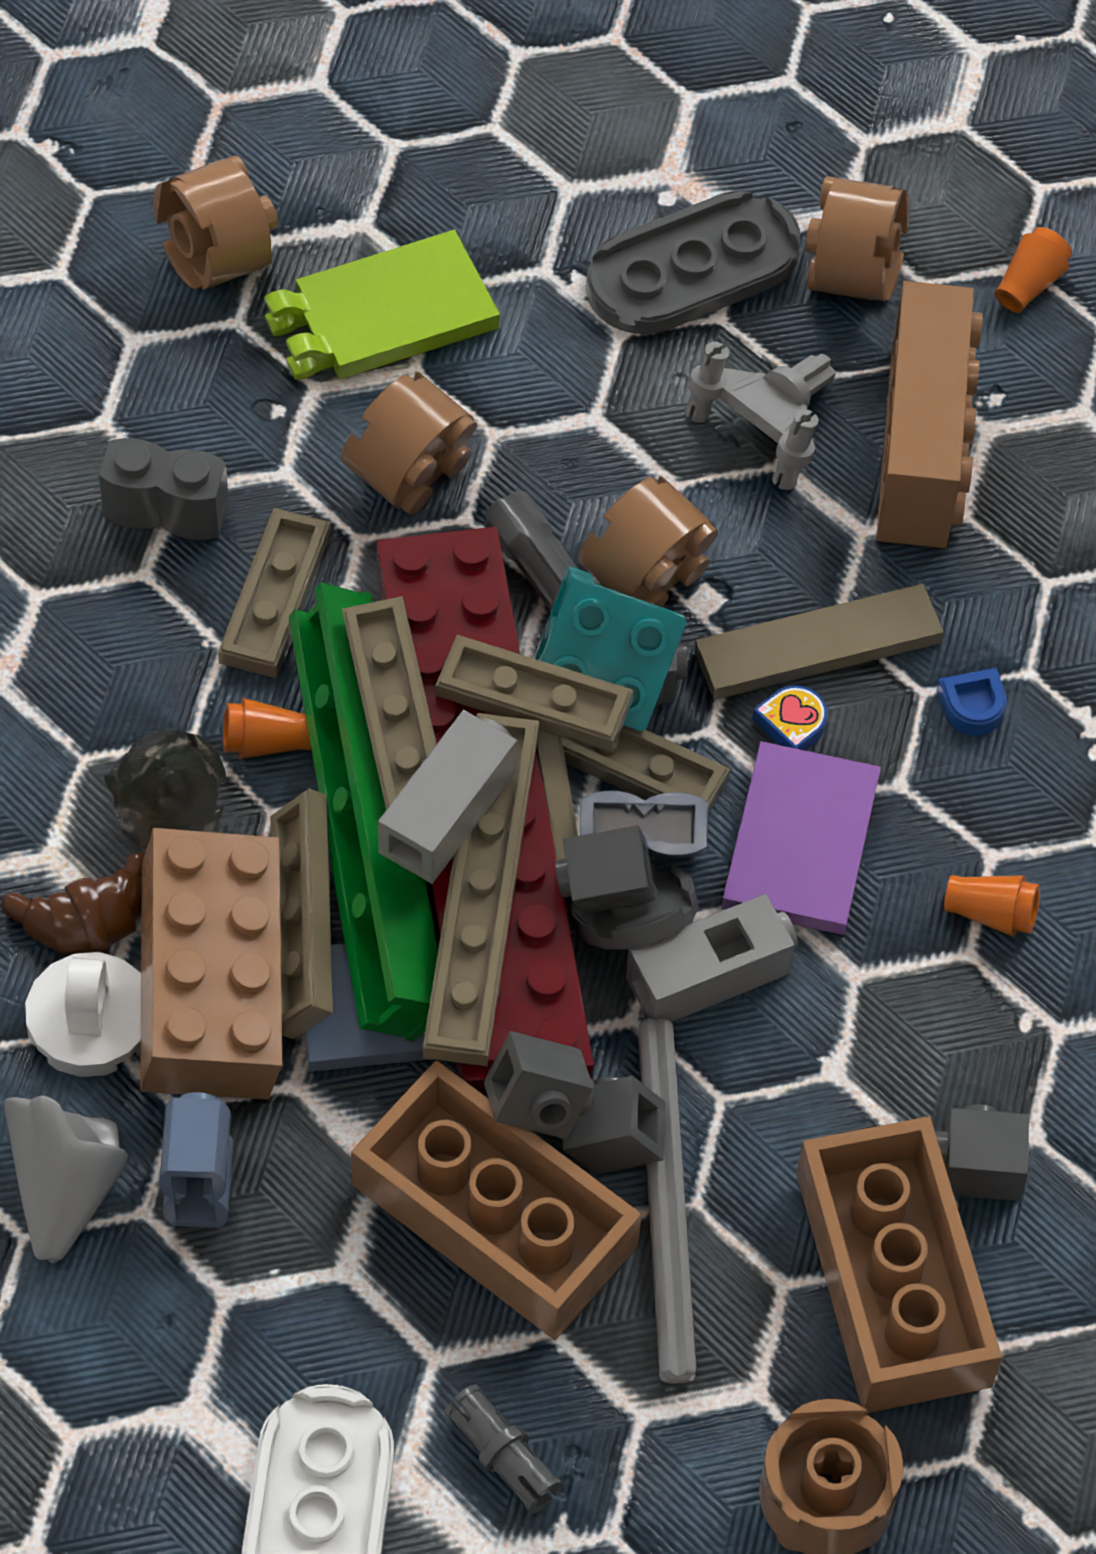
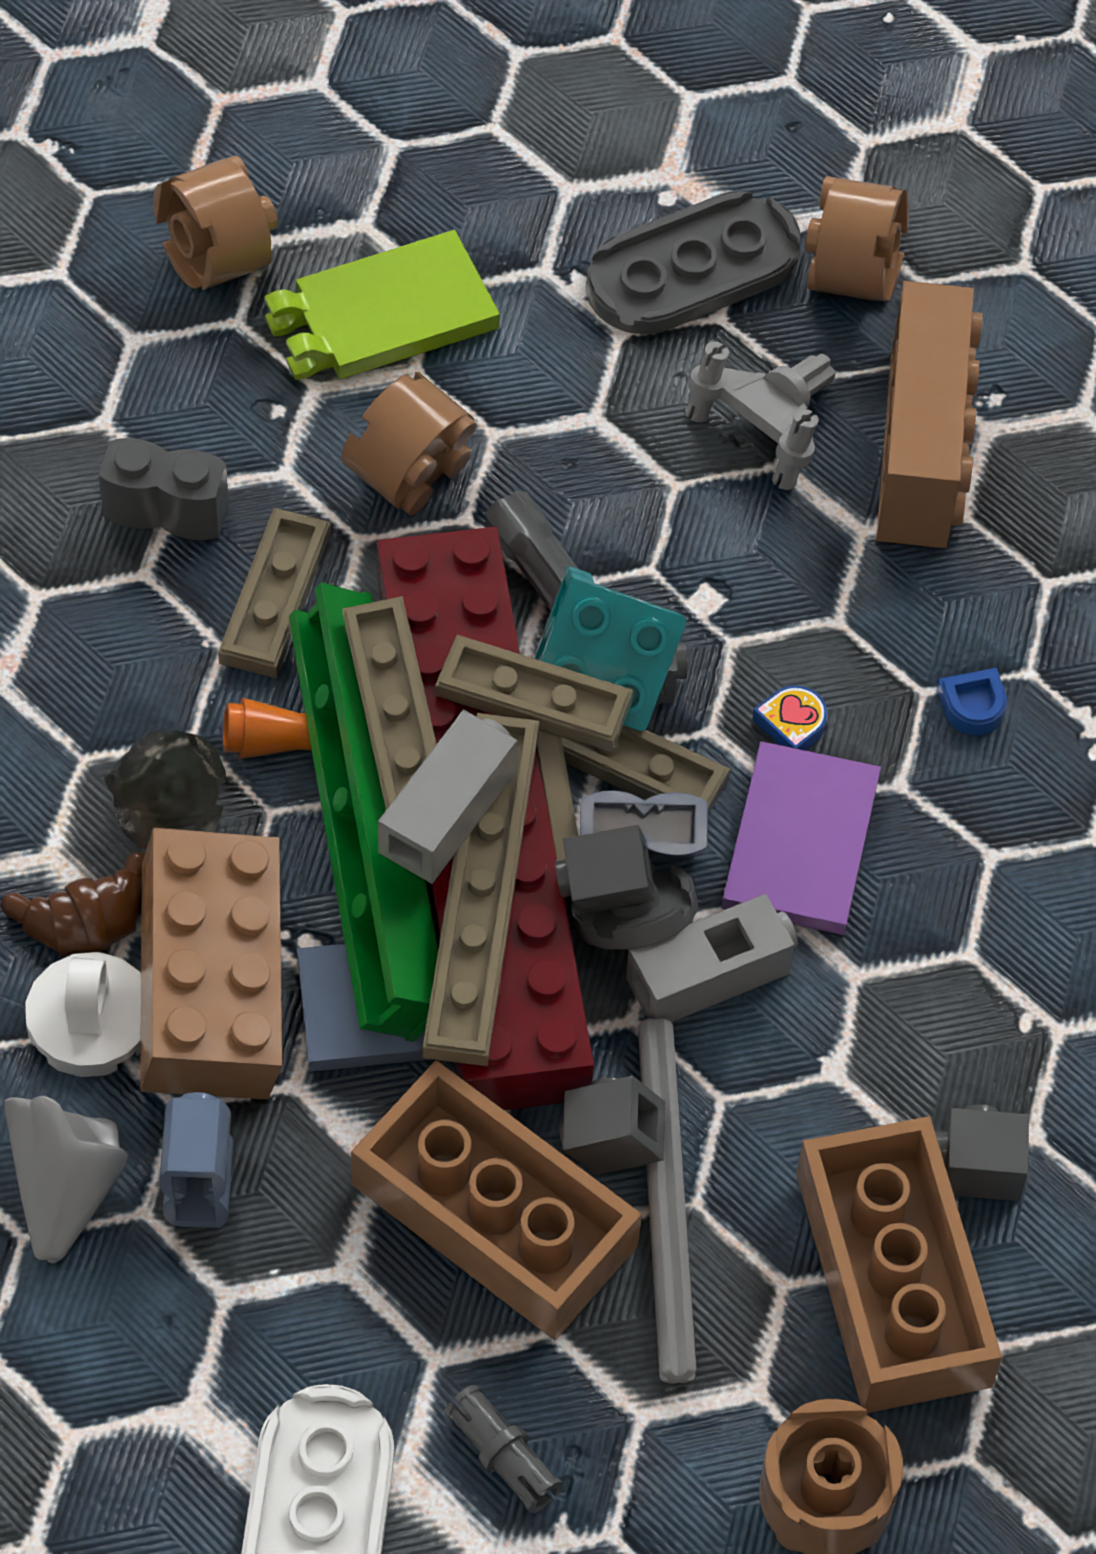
dark tan tile [270,788,333,1039] -> none
dark grey brick [484,1031,594,1139] -> none
medium nougat brick [578,476,719,607] -> none
dark tan tile [694,584,944,700] -> none
orange cone [944,875,1040,937] -> none
orange cone [994,227,1072,313] -> none

